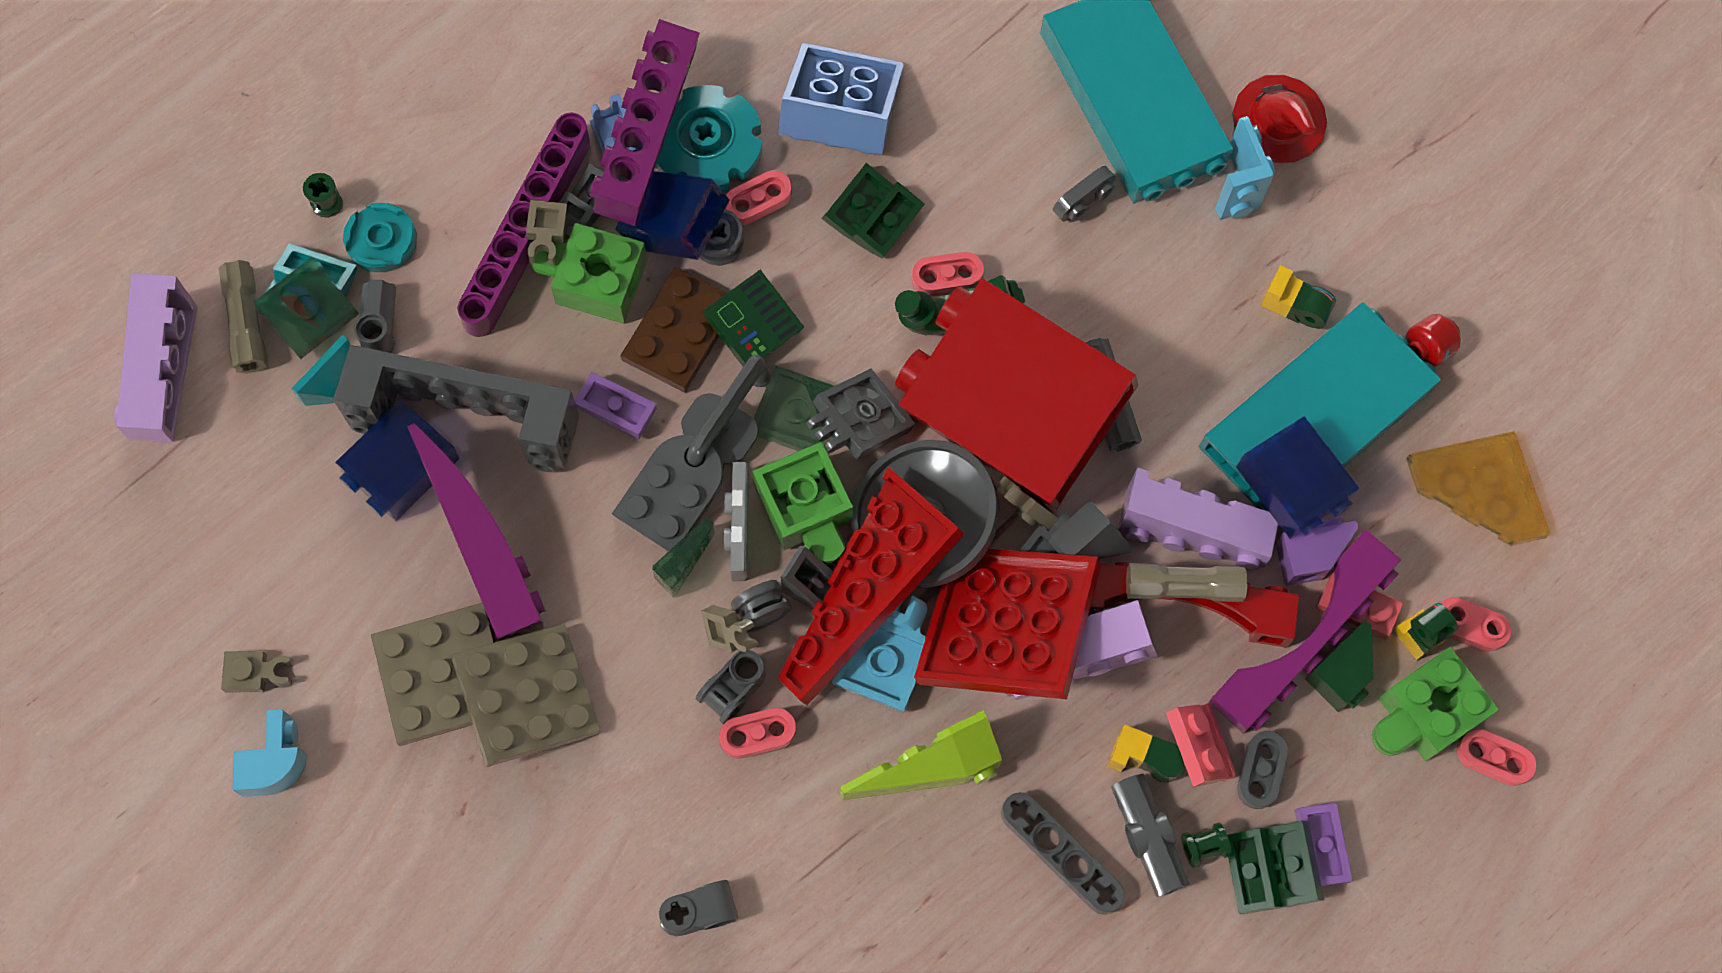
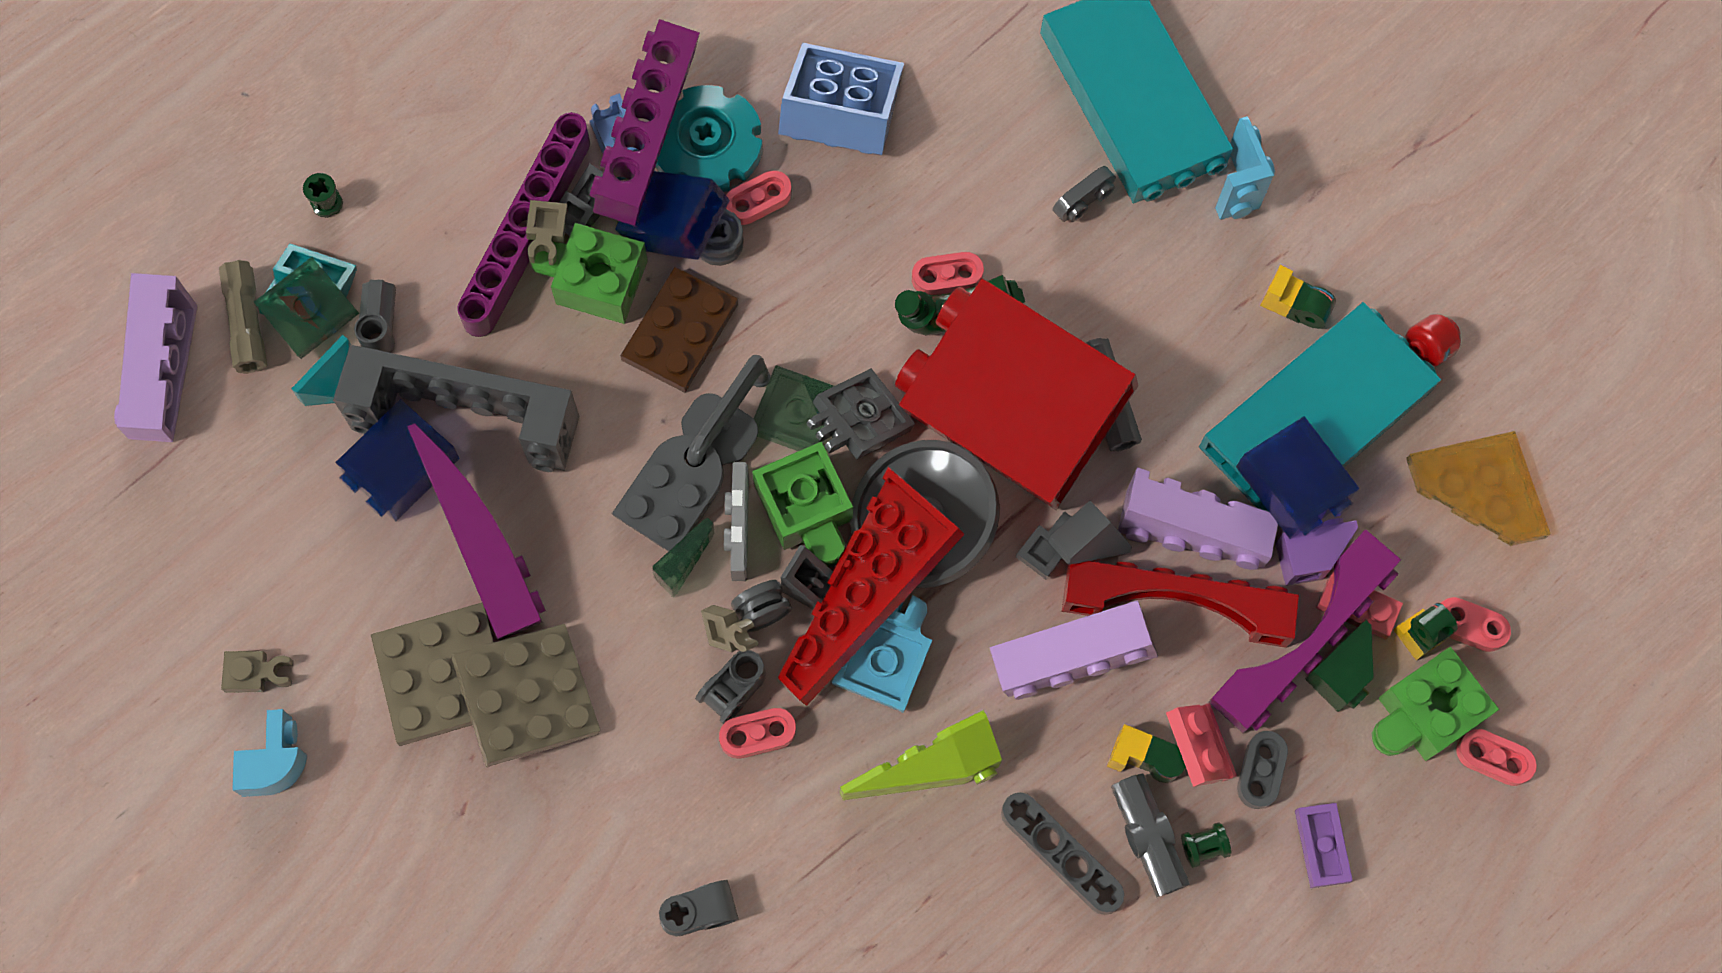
teal tile [343,203,417,272] -> none
medium lavender plate [574,372,657,440] -> none
dark green tile [702,269,804,367] -> none
dark green slope [821,163,925,258] -> none
red plate [914,549,1101,700] -> none
dark tan plate [996,476,1059,530] -> none
dark tan axle [1126,563,1247,602] -> none
dark green slope [1227,820,1324,914] -> none
red piece [1232,75,1327,163] -> none

